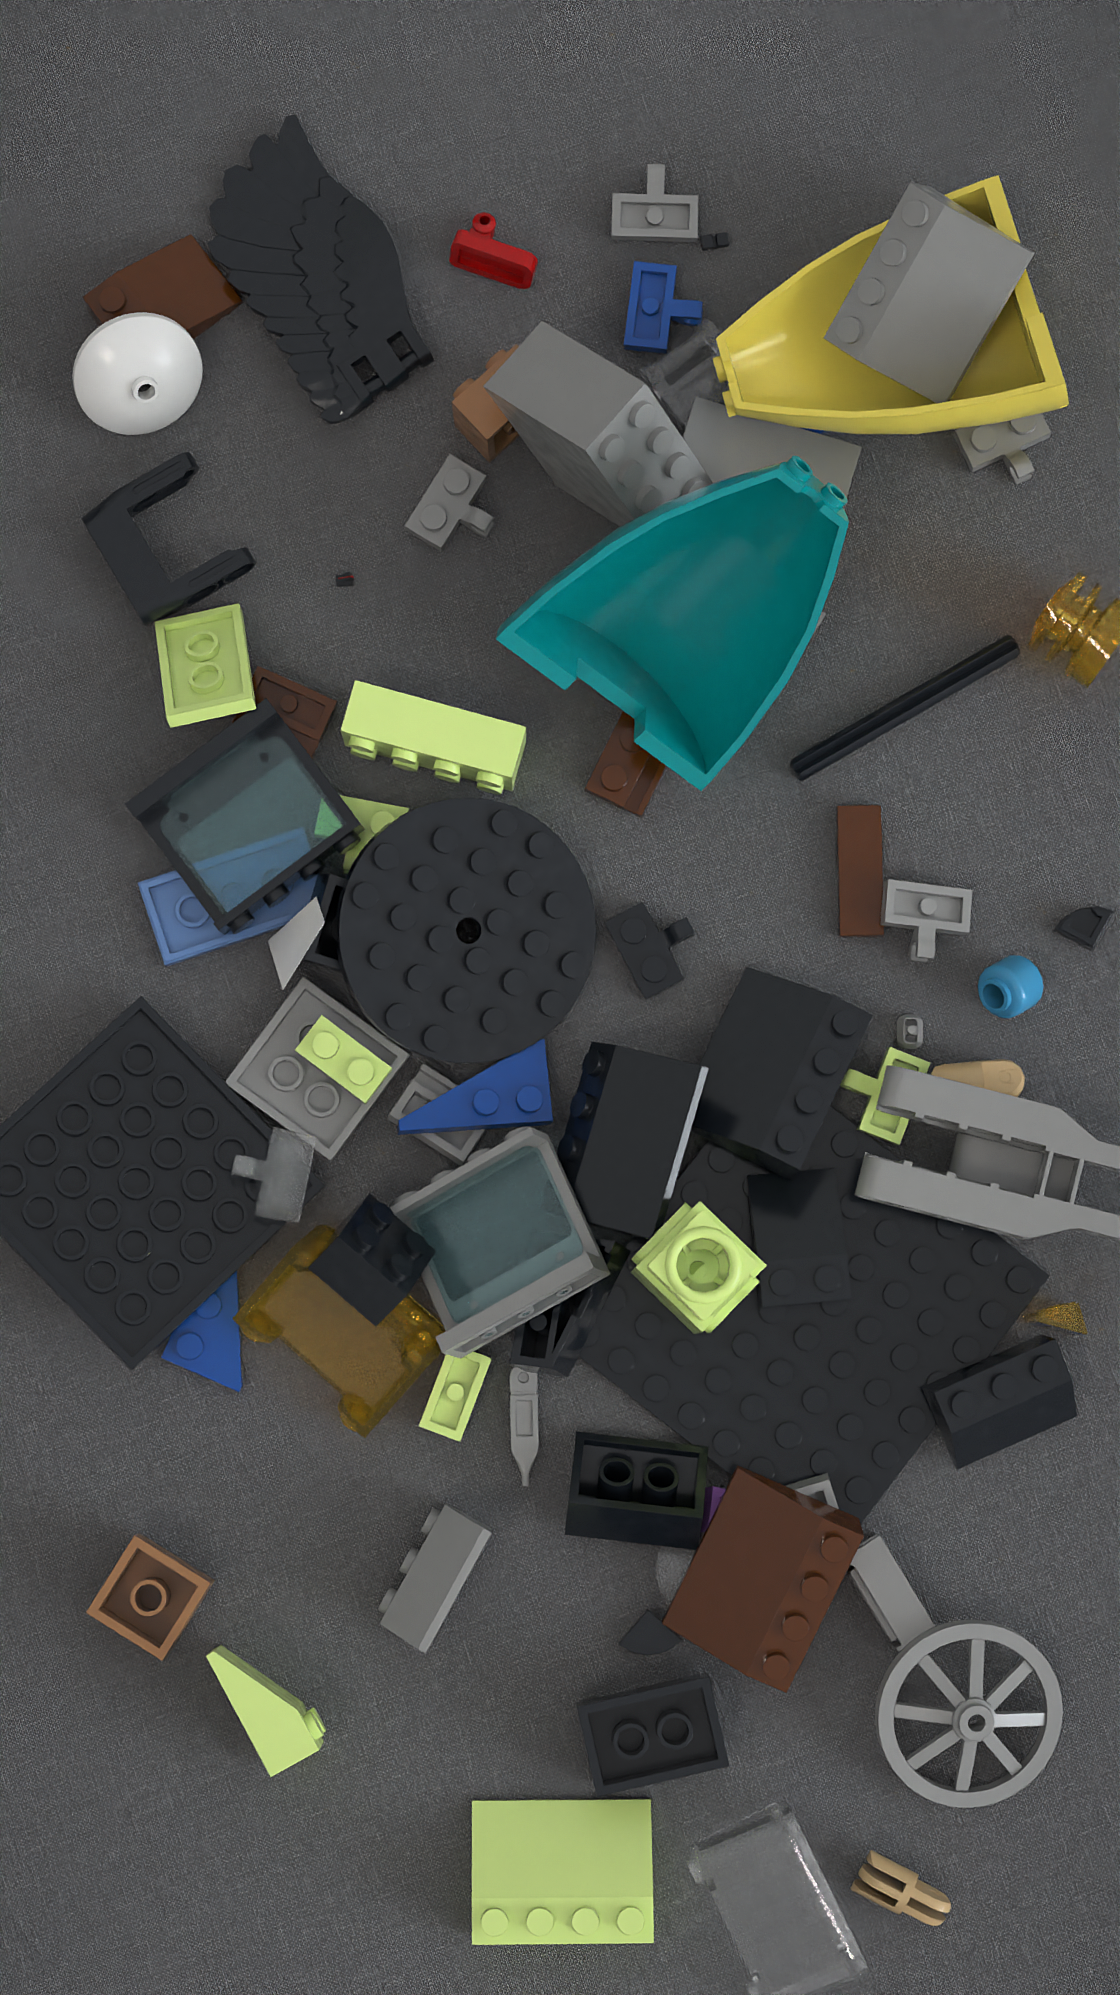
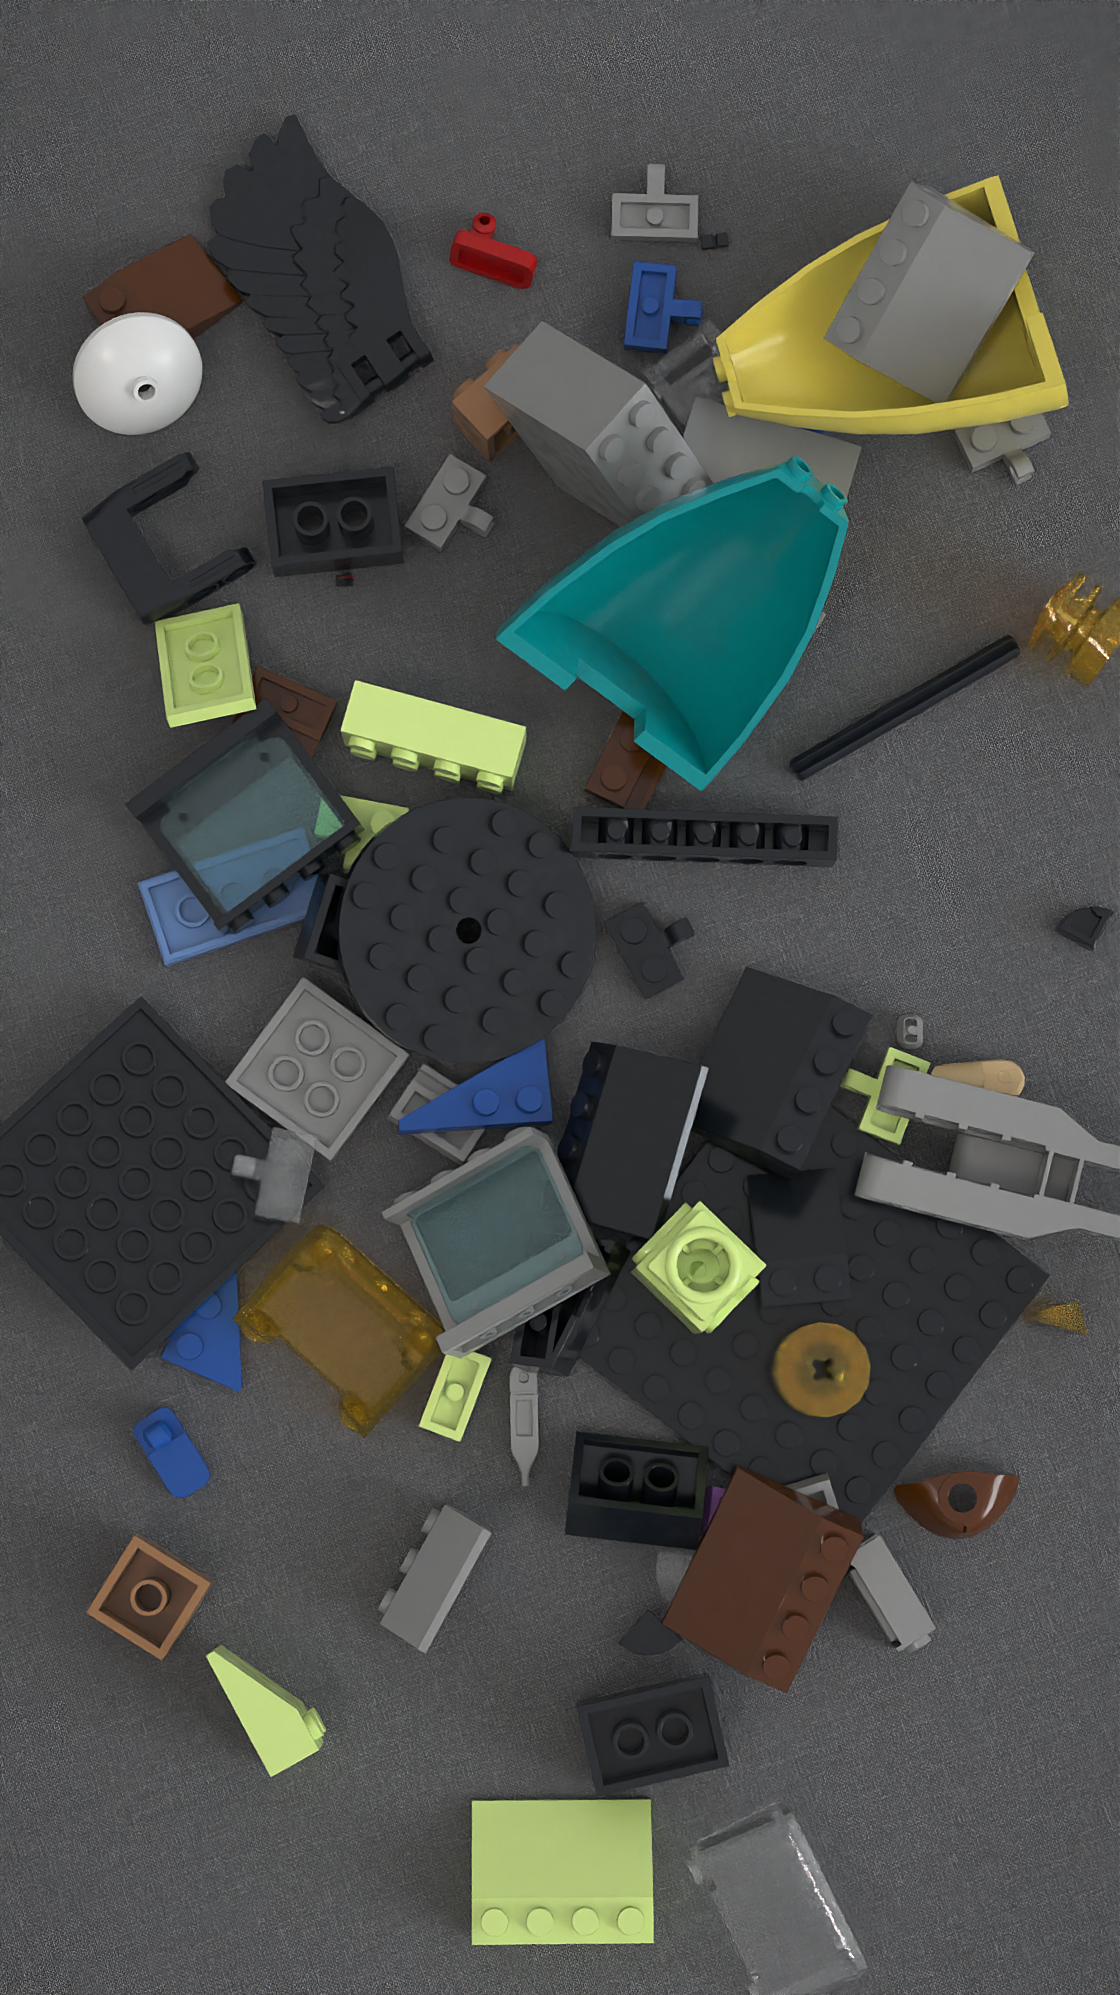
white sticker [268,897,325,990] -> none
yellowish green plate [295,1015,393,1104] -> none
black brick [308,1193,436,1327] -> none
reddish brown tile [836,805,884,938] -> none
tan arm [850,1850,951,1926] -> none
light grey wheel [875,1620,1063,1808] -> none
light grey plate [880,879,973,963] -> none
black slope [922,1334,1077,1470] -> none
dark azure head [977,955,1044,1019] -> none
none -> blue piece [133,1407,211,1498]
none -> black brick [262,467,404,577]
none -> black brick [571,807,838,867]
none -> clear yellow wheel [771,1322,871,1417]
none -> reddish brown piece [894,1471,1019,1539]

